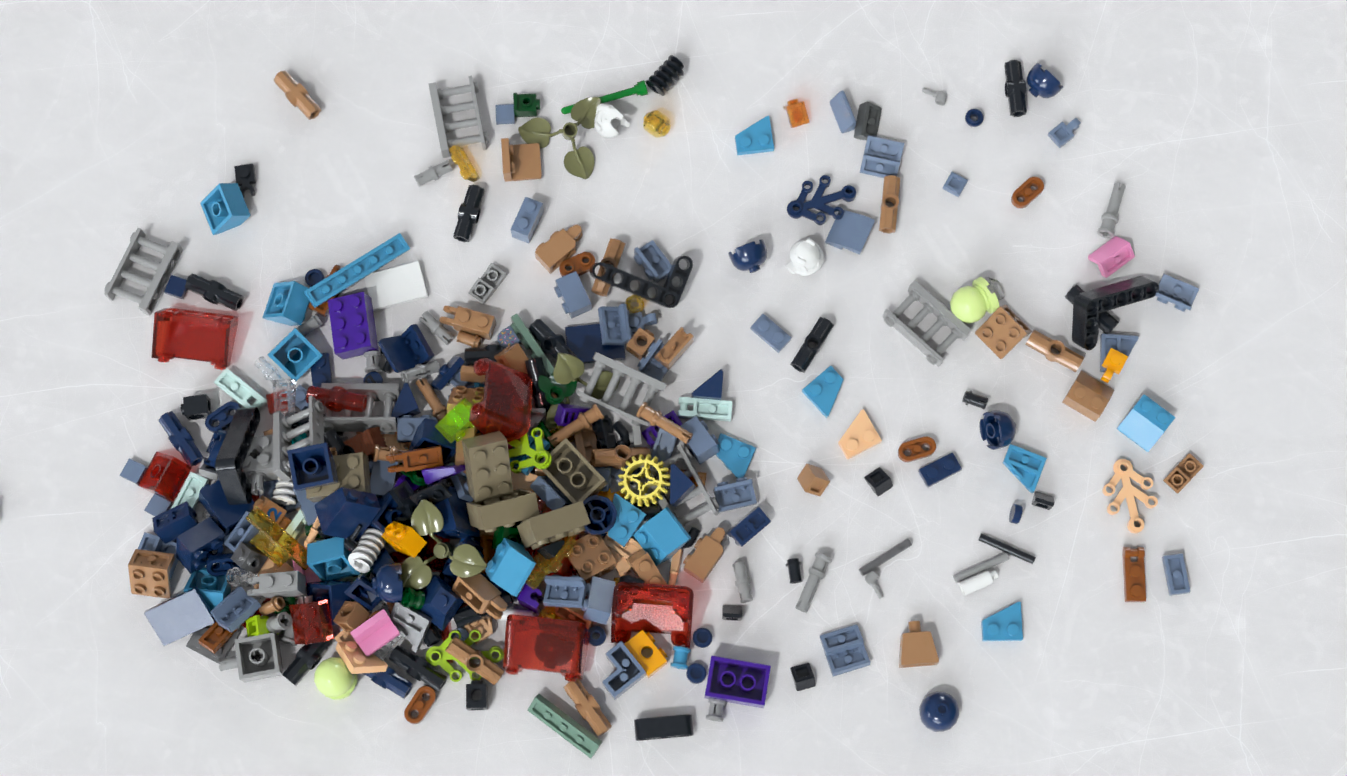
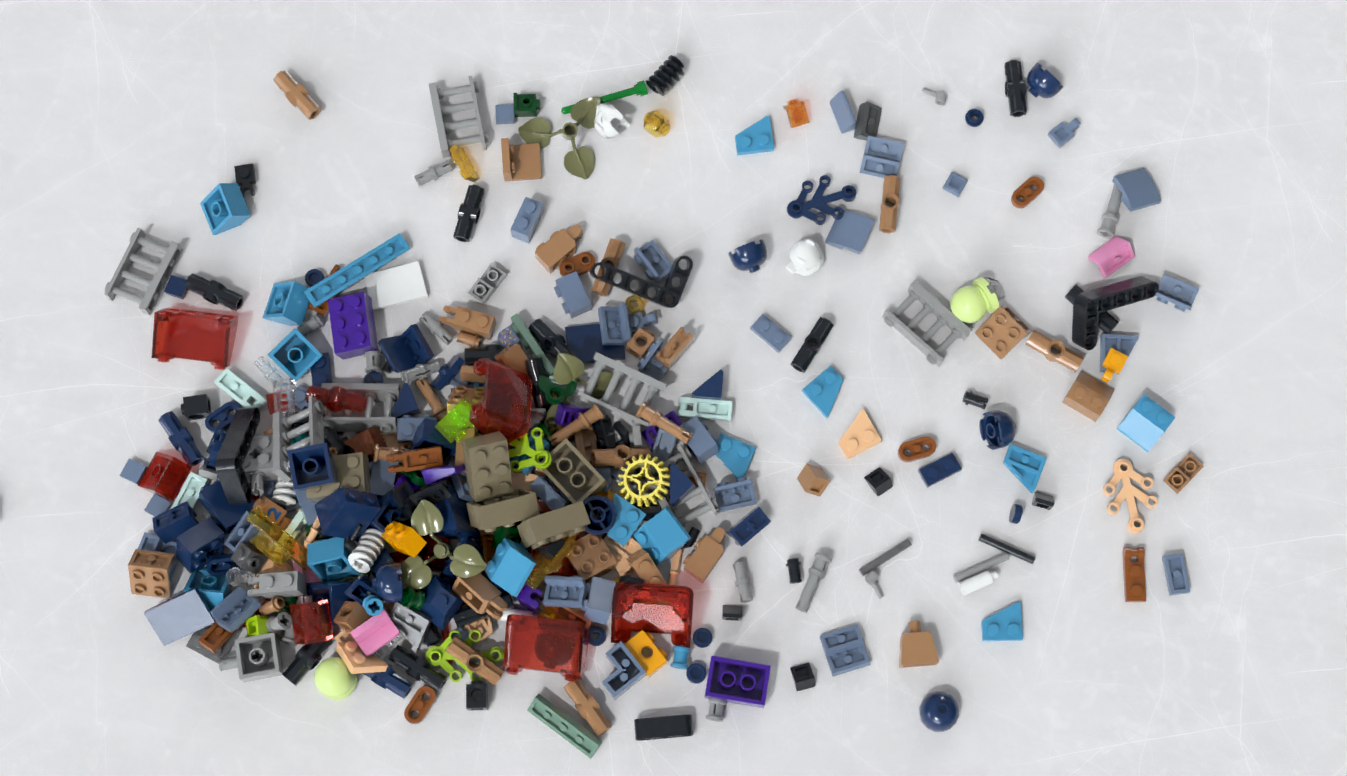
none -> dark azure bush [362,595,383,616]
none -> sand blue slope [1112,168,1161,212]

